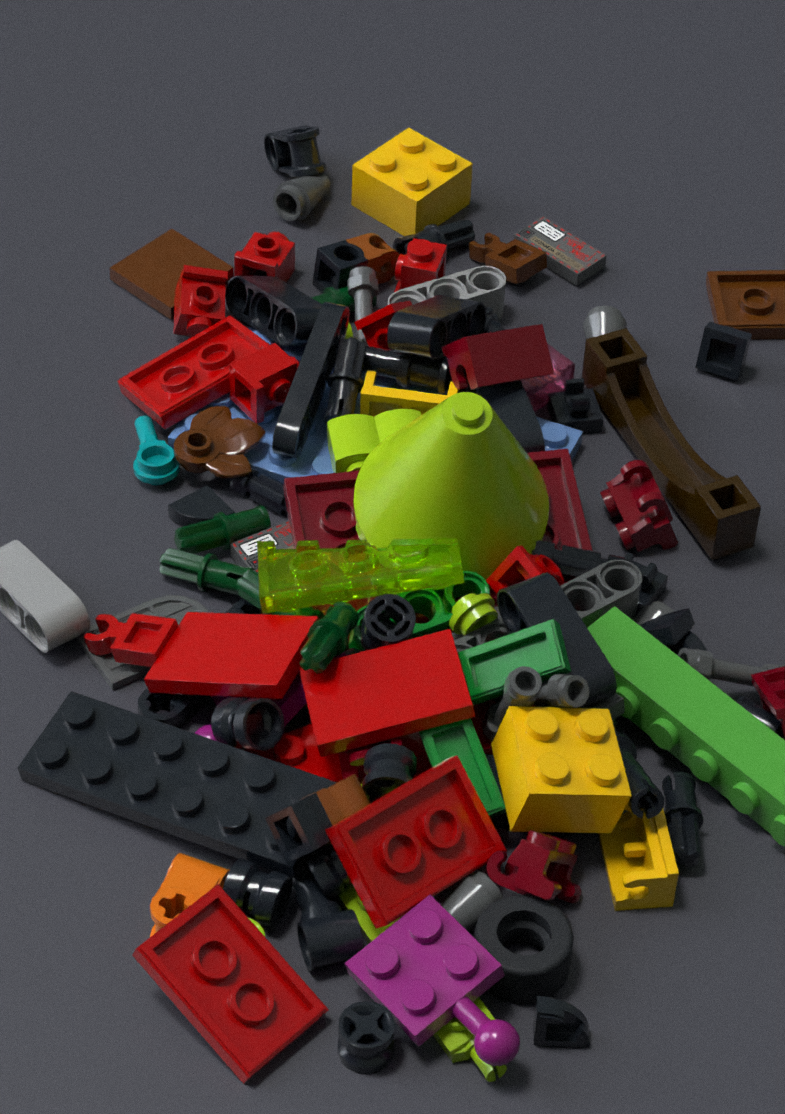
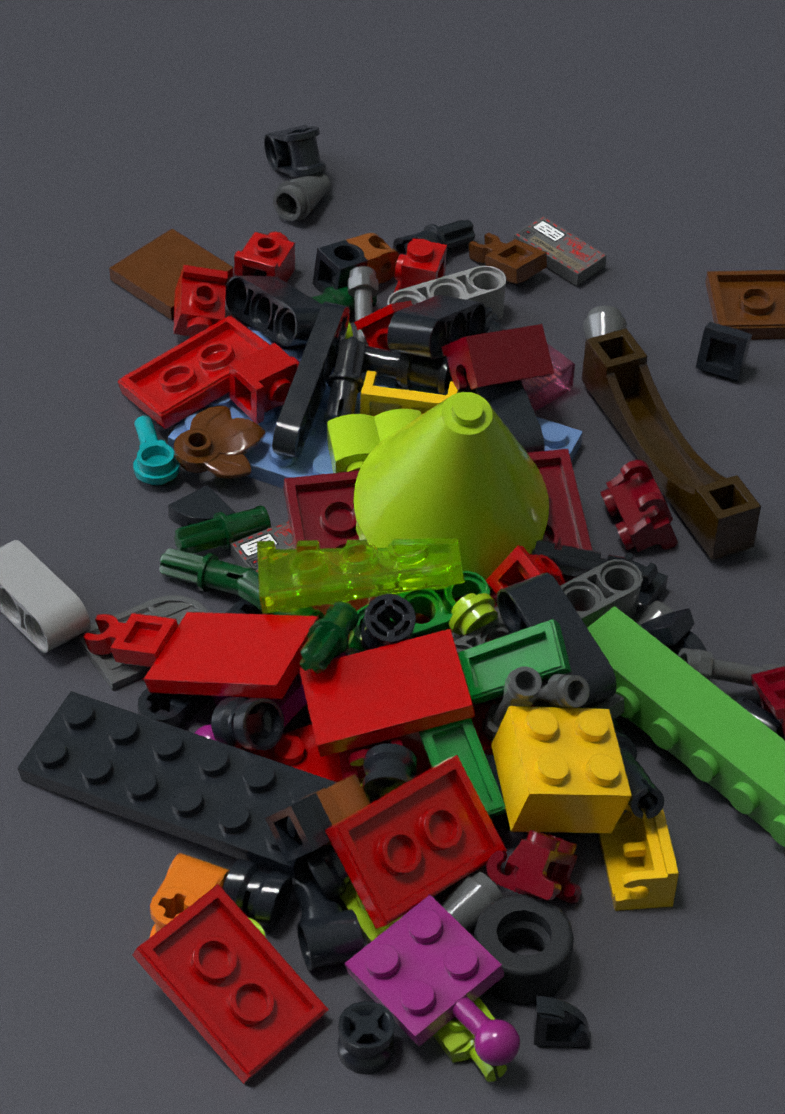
black axle [230,468,288,518] -> none
yellow brick [351,128,473,236] -> none
black tile [547,378,603,434] -> none
black axle [662,772,704,868] -> none

